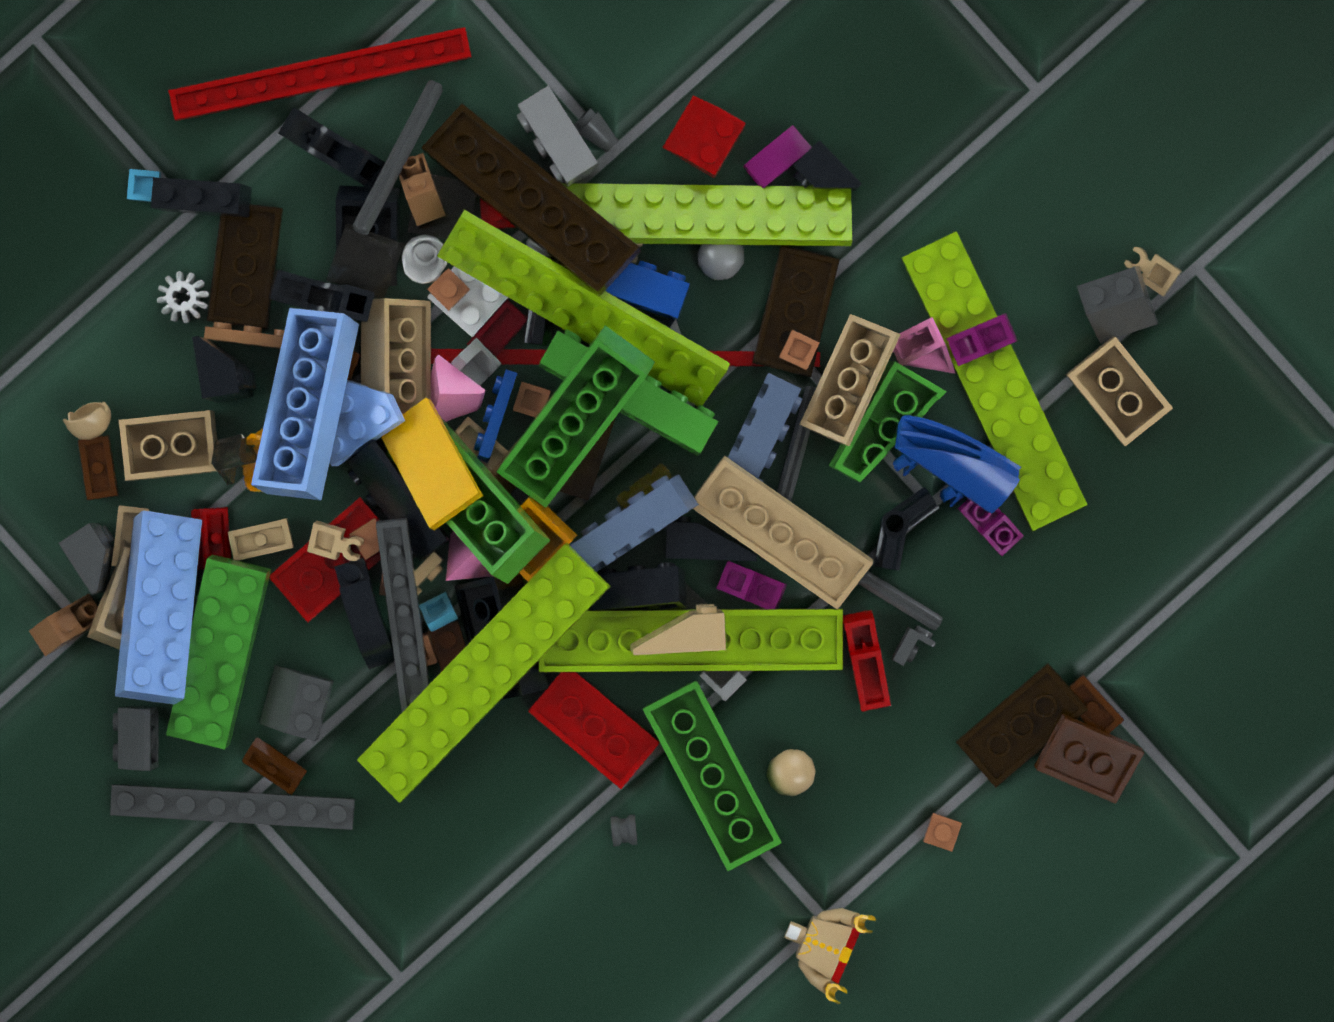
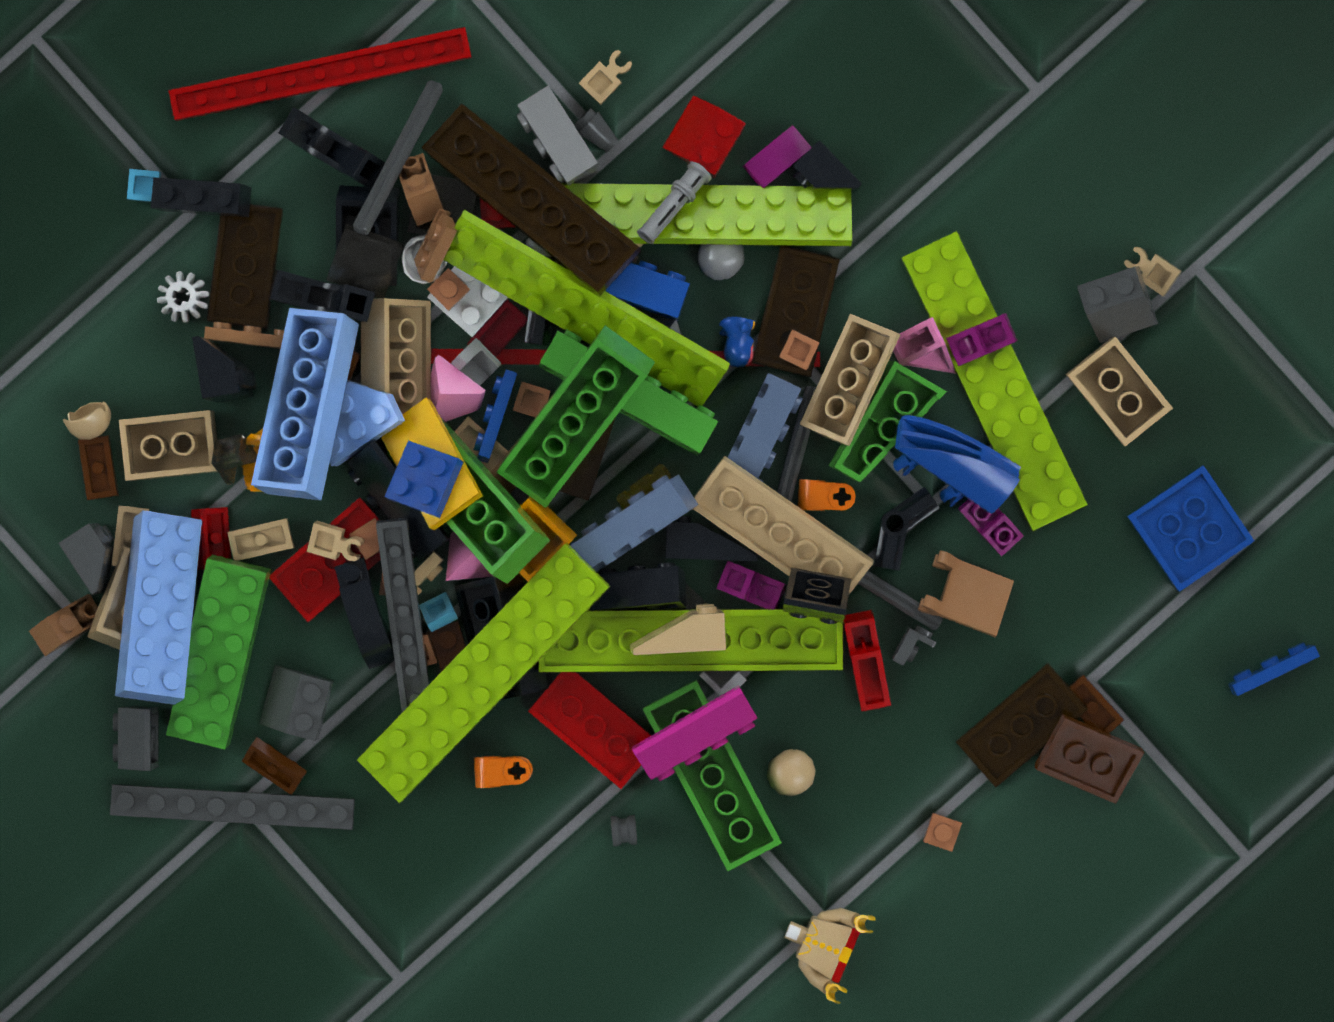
none -> blue plate [384,440,464,518]
none -> medium nougat plate [414,208,457,283]
none -> orange piece [474,756,533,788]
none -> tan plate [579,50,632,105]
none -> dark pink slope [632,685,758,781]
none -> light grey pin [637,161,712,244]
none -> blue animal [719,317,755,367]
none -> black slope [783,567,851,624]
none -> orange piece [798,479,856,511]
none -> medium nougat flag [918,550,1014,637]
none -> blue plate [1127,465,1255,592]
none -> blue plate [1228,642,1320,696]

